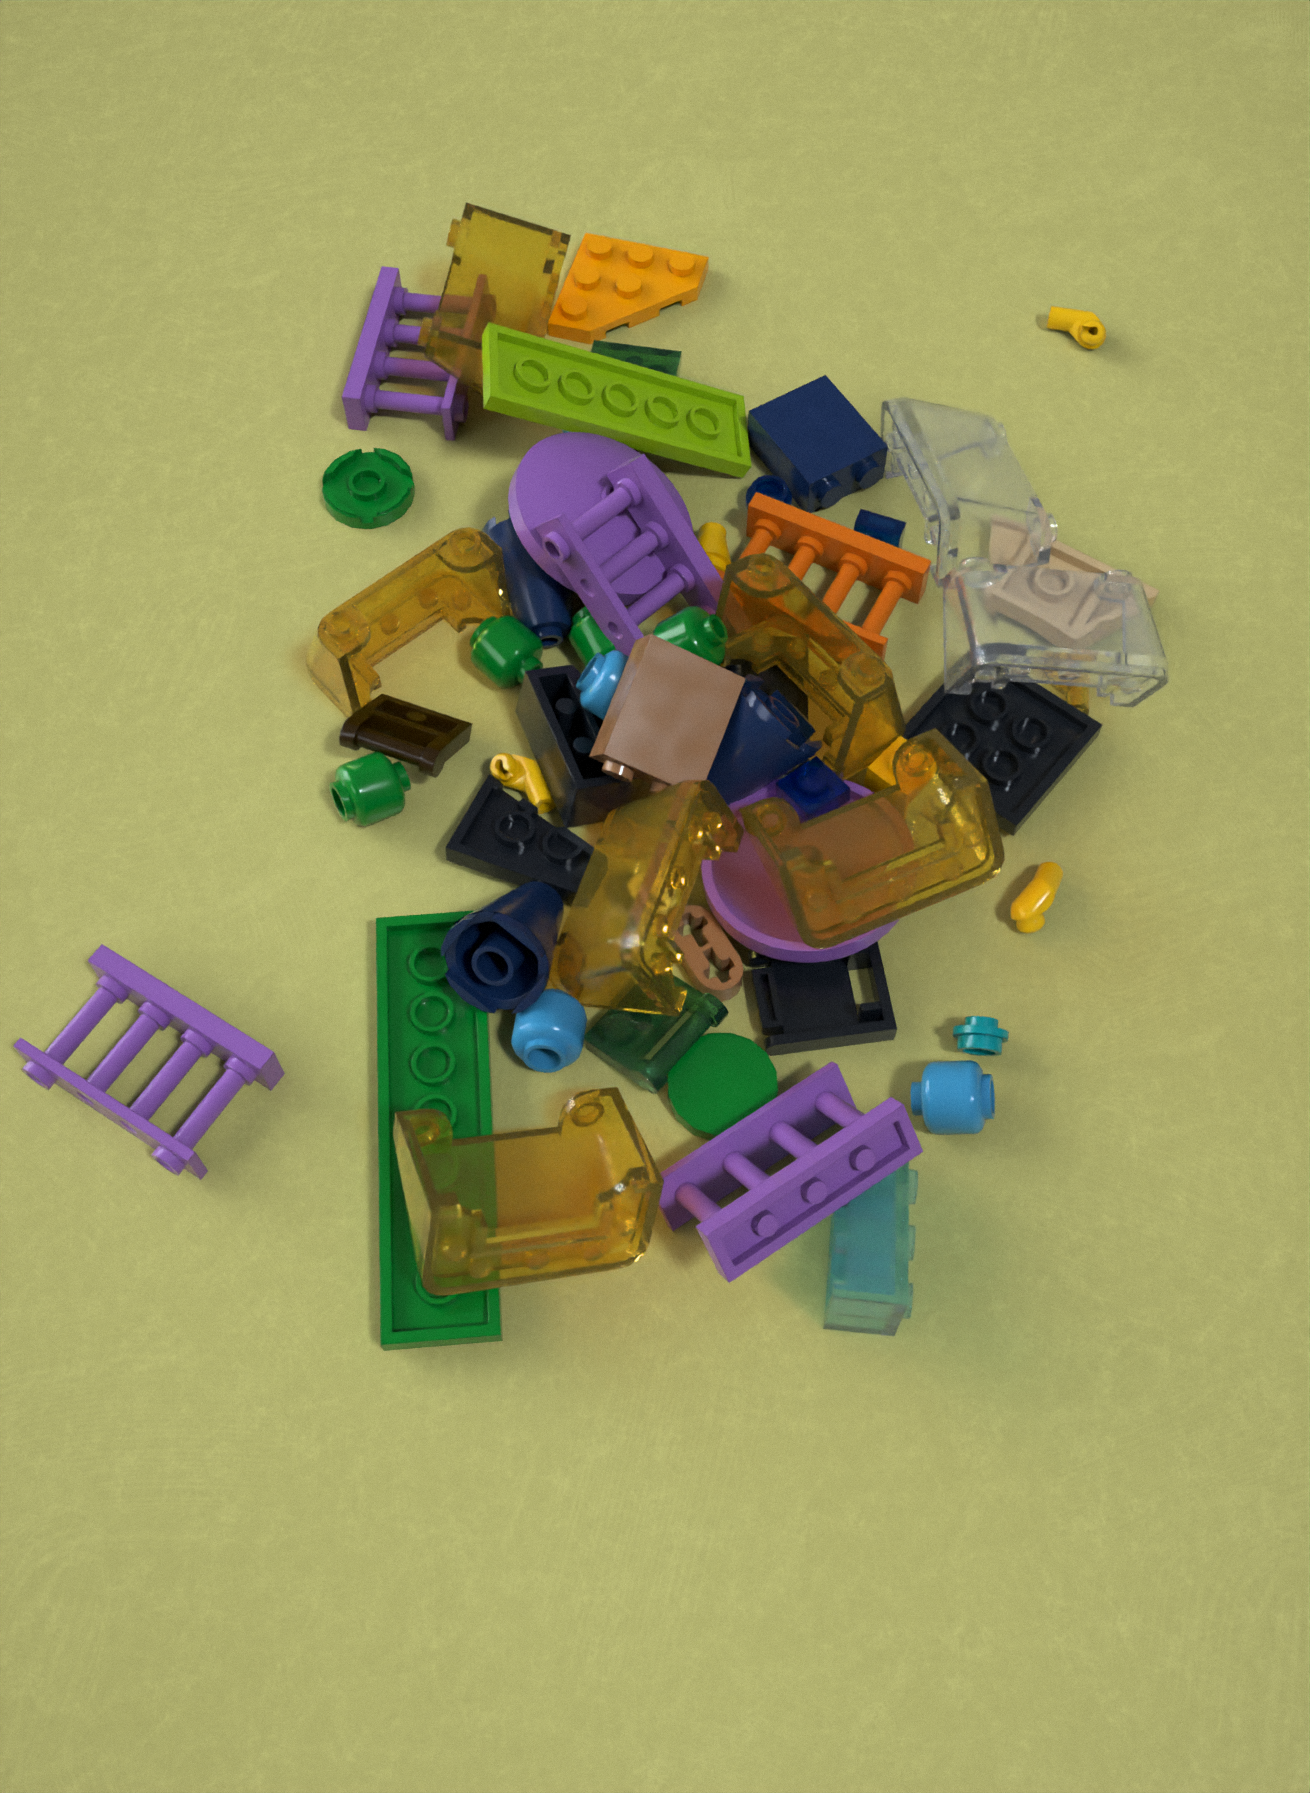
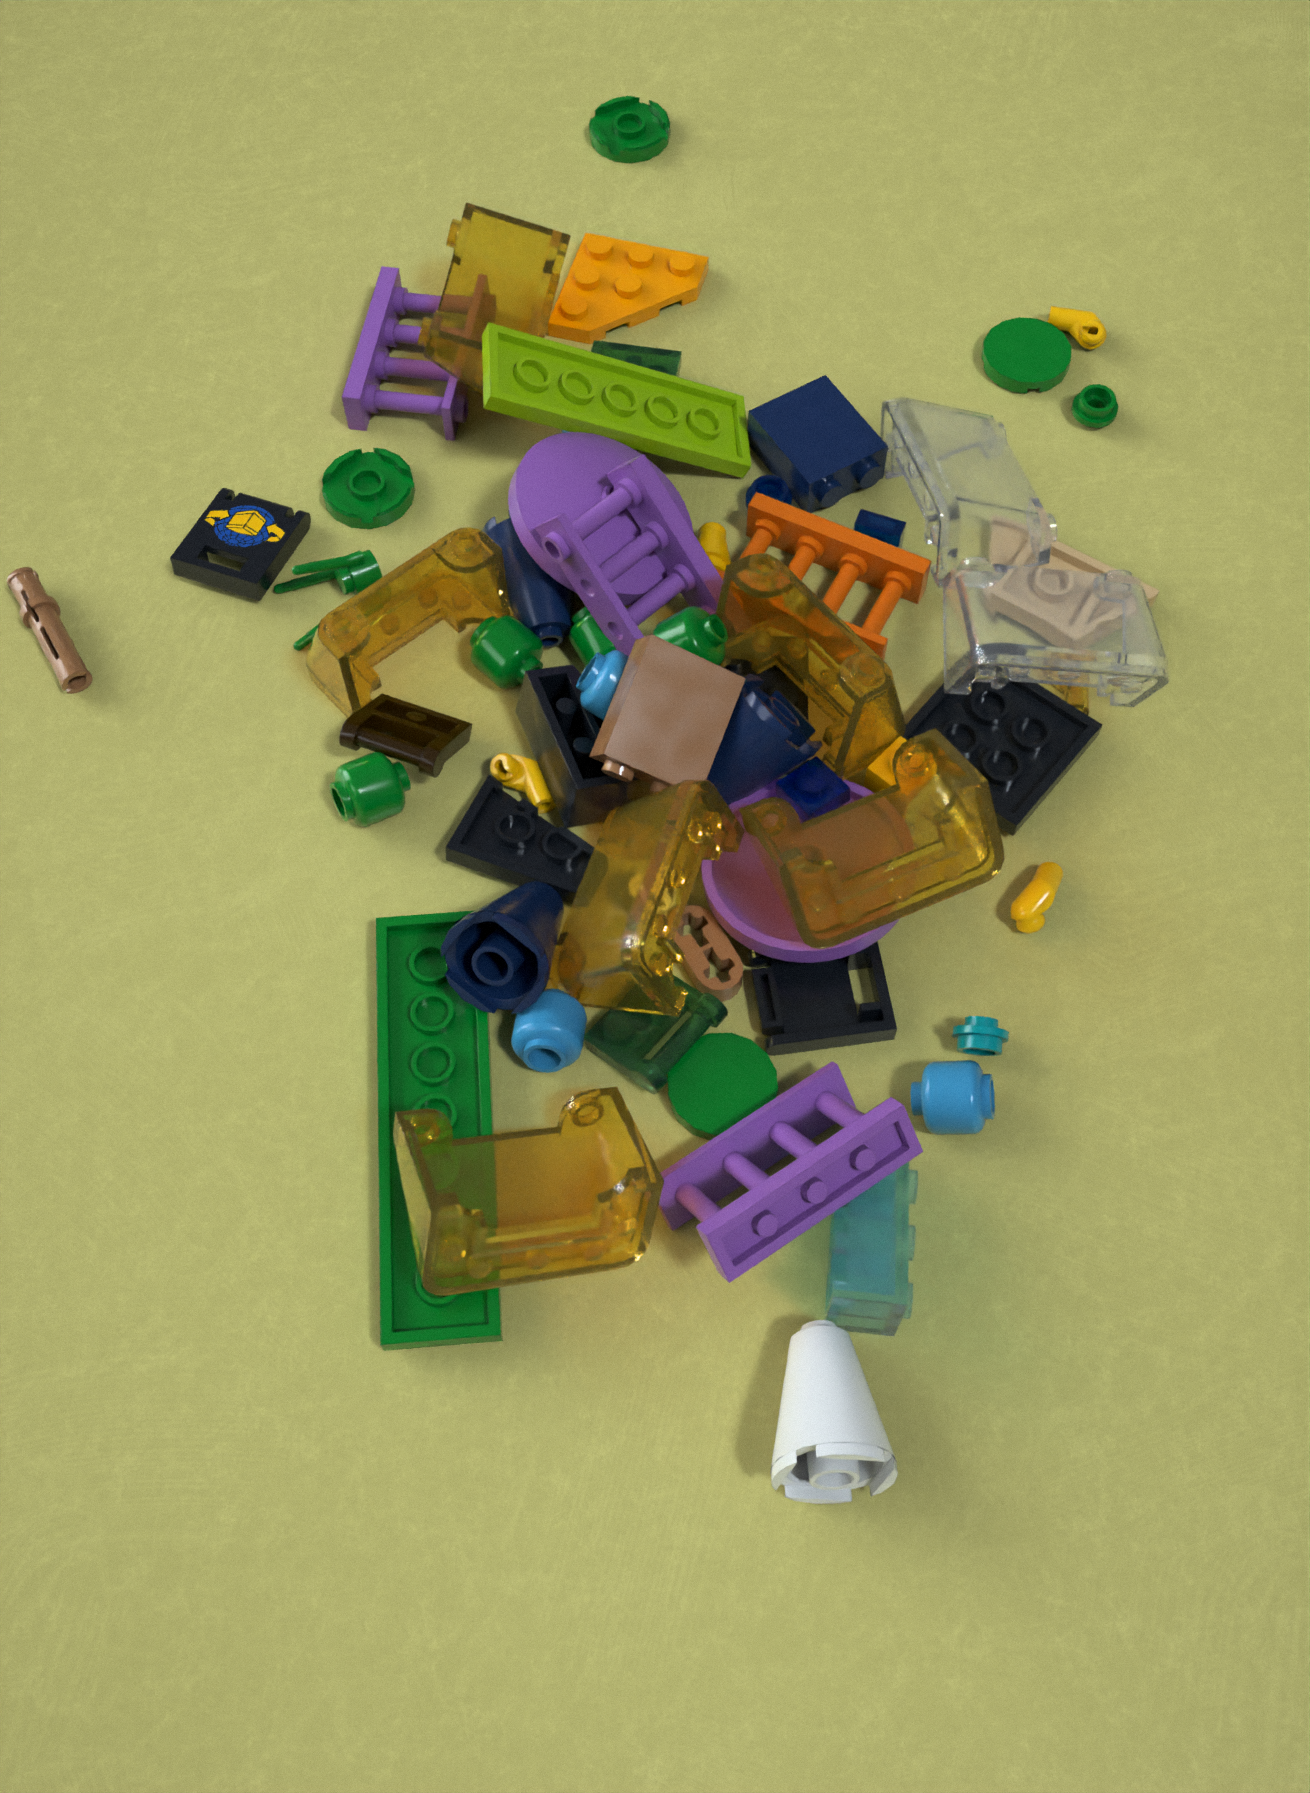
medium lavender fence [13,944,285,1180] -> none
none -> medium nougat pin [7,567,93,694]
none -> black container [170,488,311,601]
none -> green plant [274,550,383,651]
none -> green tile [589,96,670,164]
none -> white cone [770,1320,898,1504]
none -> green tile [981,317,1071,394]
none -> green plate [1072,384,1118,428]

